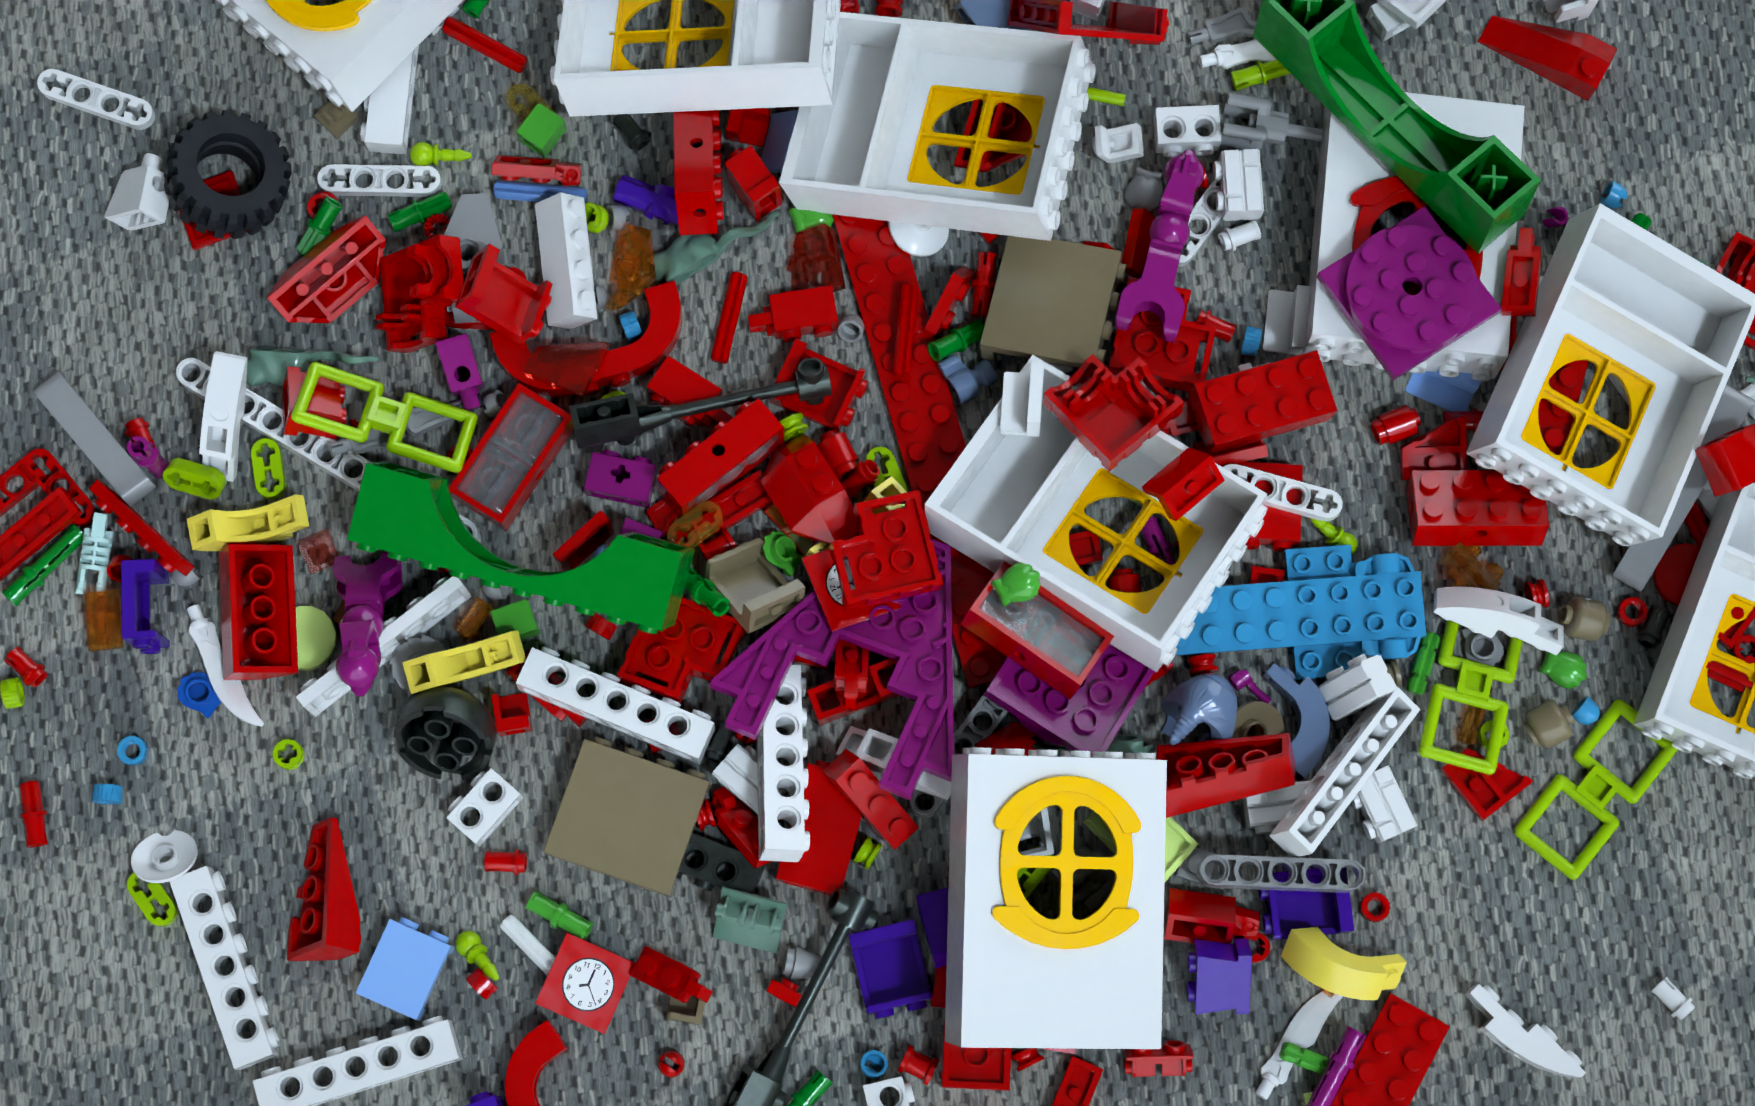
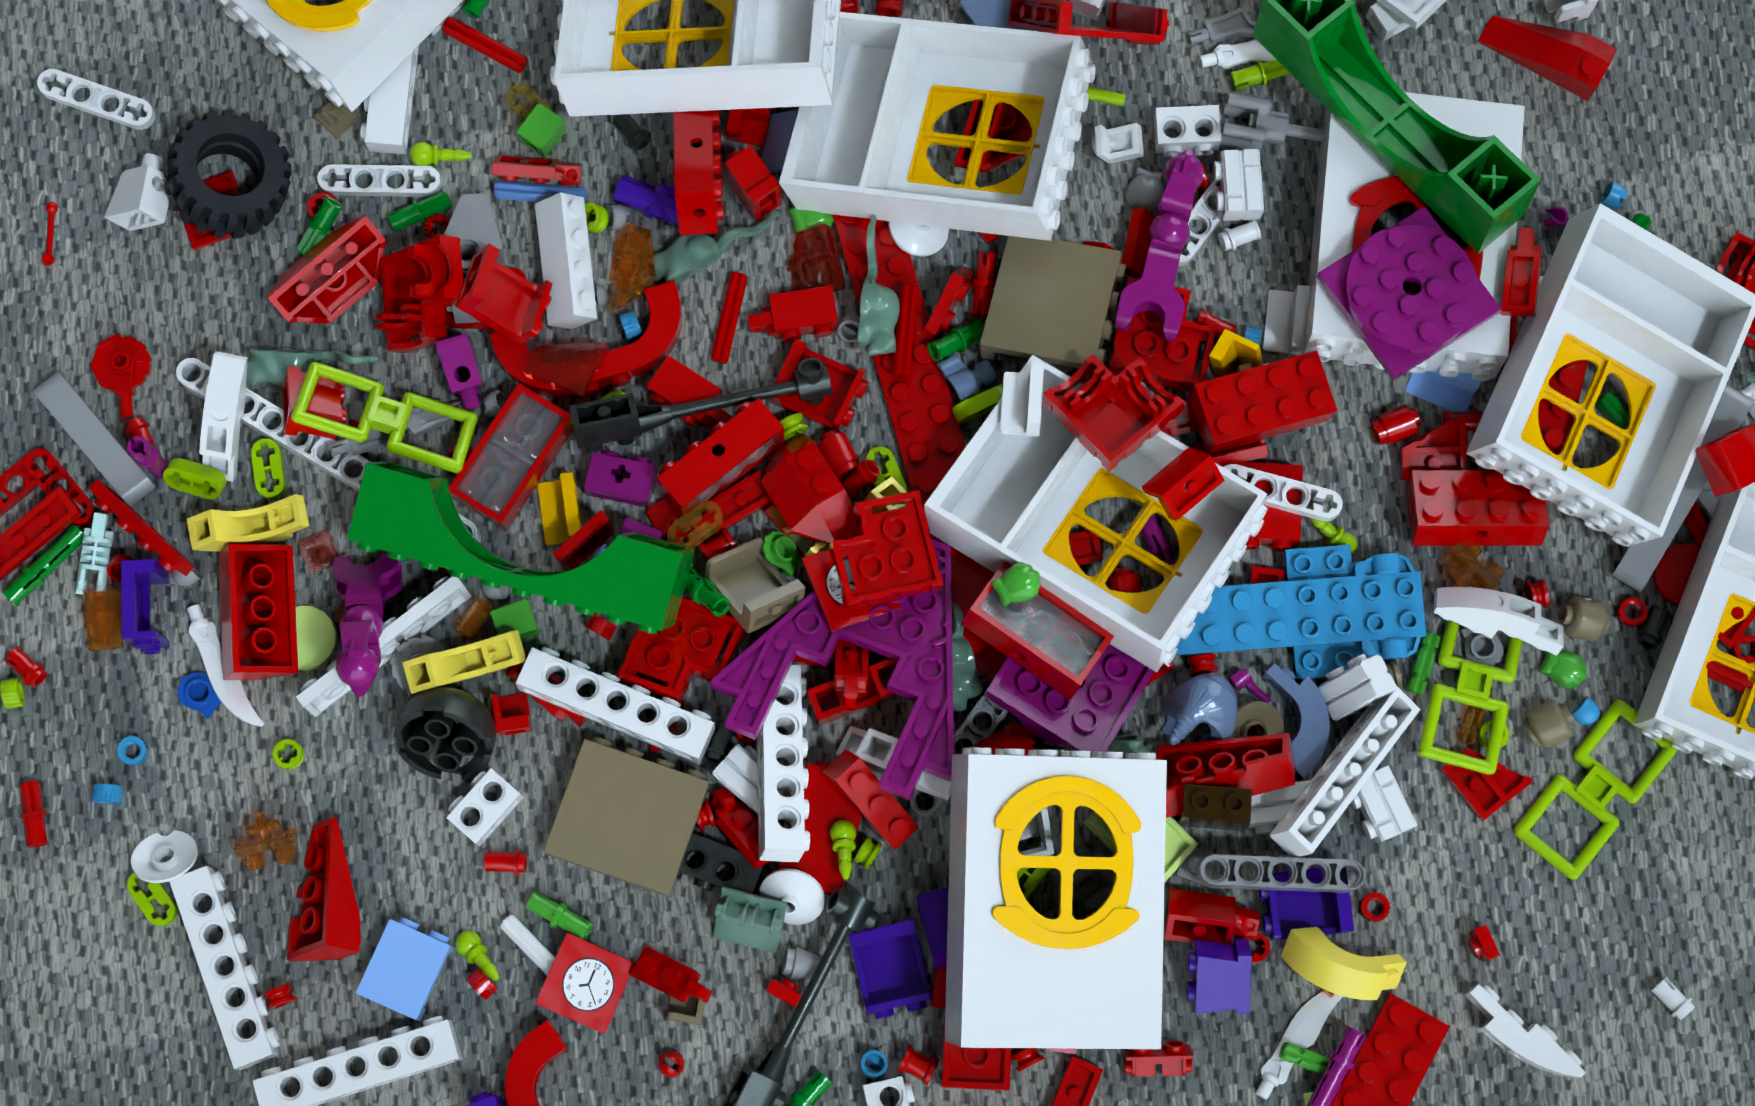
none -> red hinge [41,202,58,266]
none -> red piece [91,333,152,420]
none -> clear orange hips [234,813,298,871]
none -> red bush [263,984,297,1010]
none -> yellow panel [537,472,582,546]
none -> white dish [759,869,825,925]
none -> lime bar [830,820,856,880]
none -> sand green animal [858,215,900,356]
none -> lime beam [952,384,1003,425]
none -> sand green animal [952,601,983,712]
none -> dark brown panel [1176,784,1252,831]
none -> yellow panel [1209,329,1264,378]
none -> red plate [1467,925,1501,963]
none -> green axle [1597,391,1629,430]

